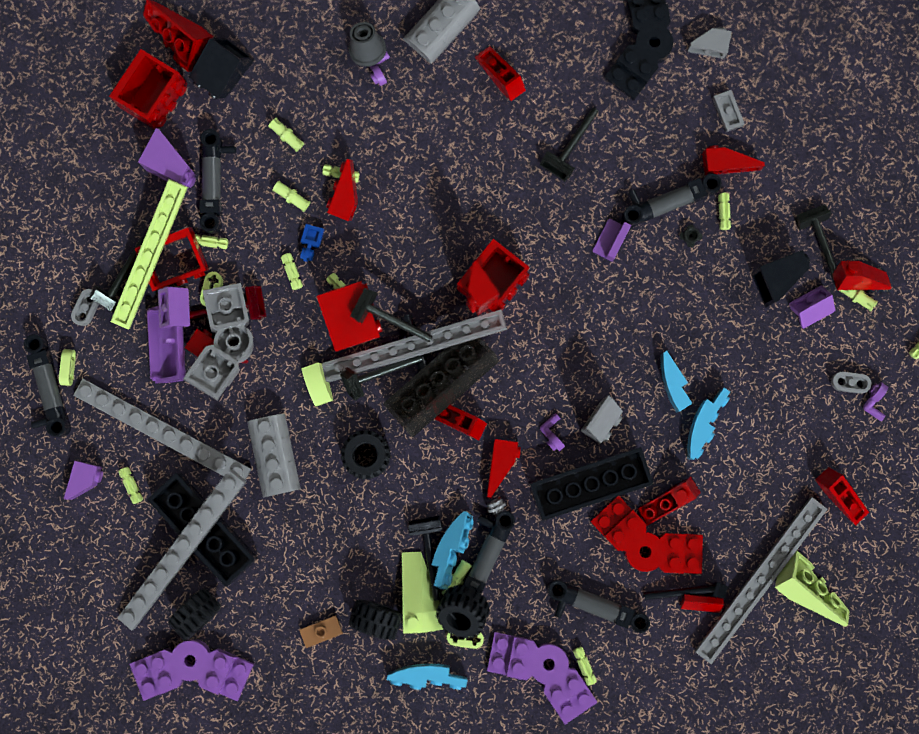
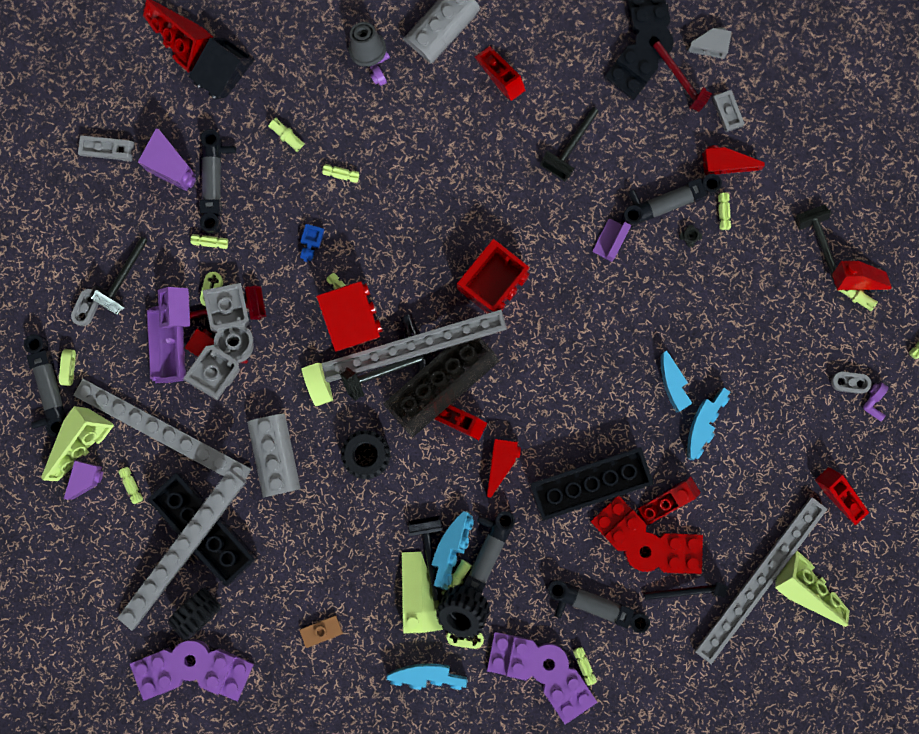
red container [109,49,187,130] -> none
yellowish green tile [110,179,188,329] -> none
red window [134,227,209,292] -> none
yellowish green pin [272,181,311,212] -> none
yellowish green axle [281,253,303,290] -> none
red slope [326,159,358,221] -> none
black tyre [348,599,402,640] -> none
pearl dark grey piece [350,287,432,342] -> none
red slope [466,260,499,315] -> none
light grey plate [487,498,506,515] -> none
medium lavender plate [540,413,565,452] -> none
light grey slope [580,396,623,444] -> none
red tile [681,594,724,613] -> none
black slope [751,250,810,308] -> none
medium lavender panel [789,285,835,329] -> none
none -> yellowish green wedge [41,406,114,481]
none -> light grey plate [78,136,134,162]
none -> dark red piece [653,41,712,112]

